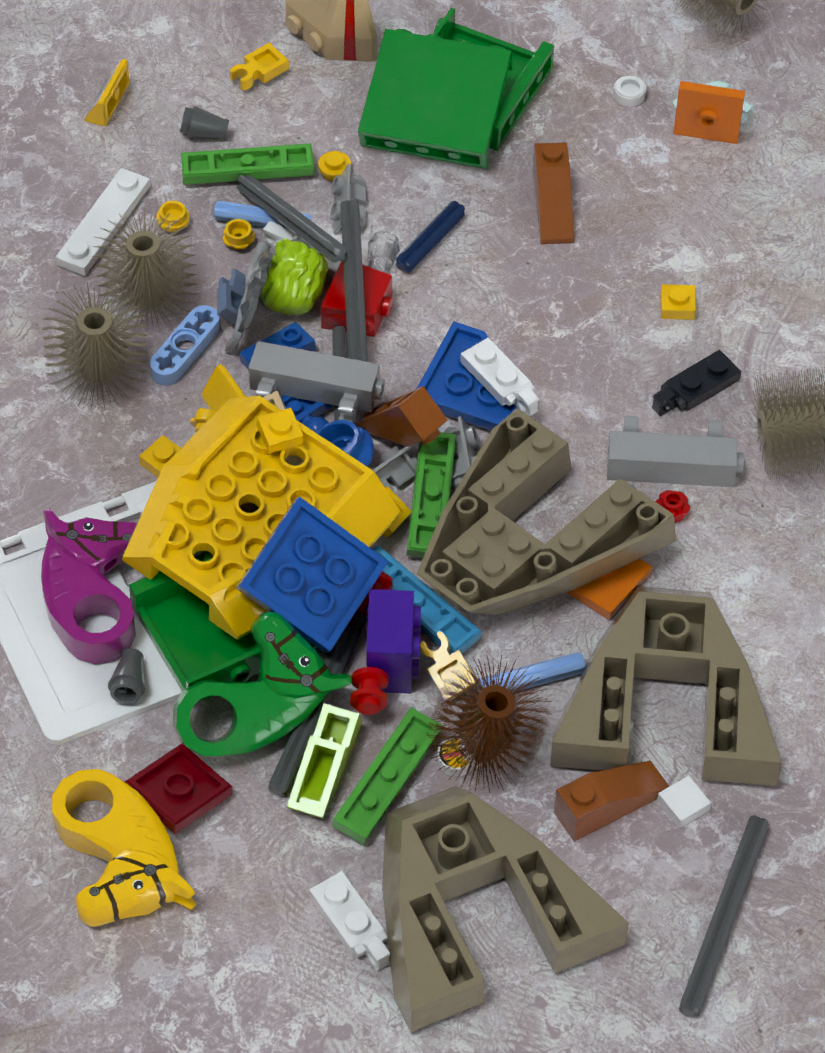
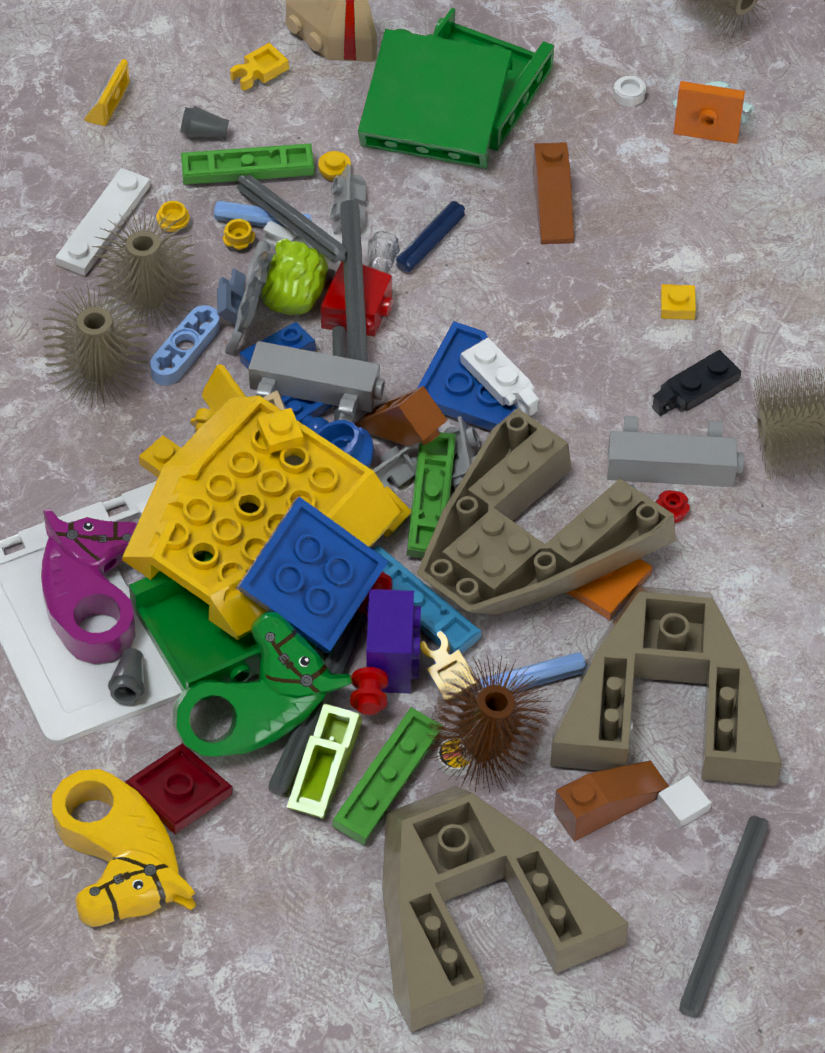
white hinge [309,871,390,972] -> none

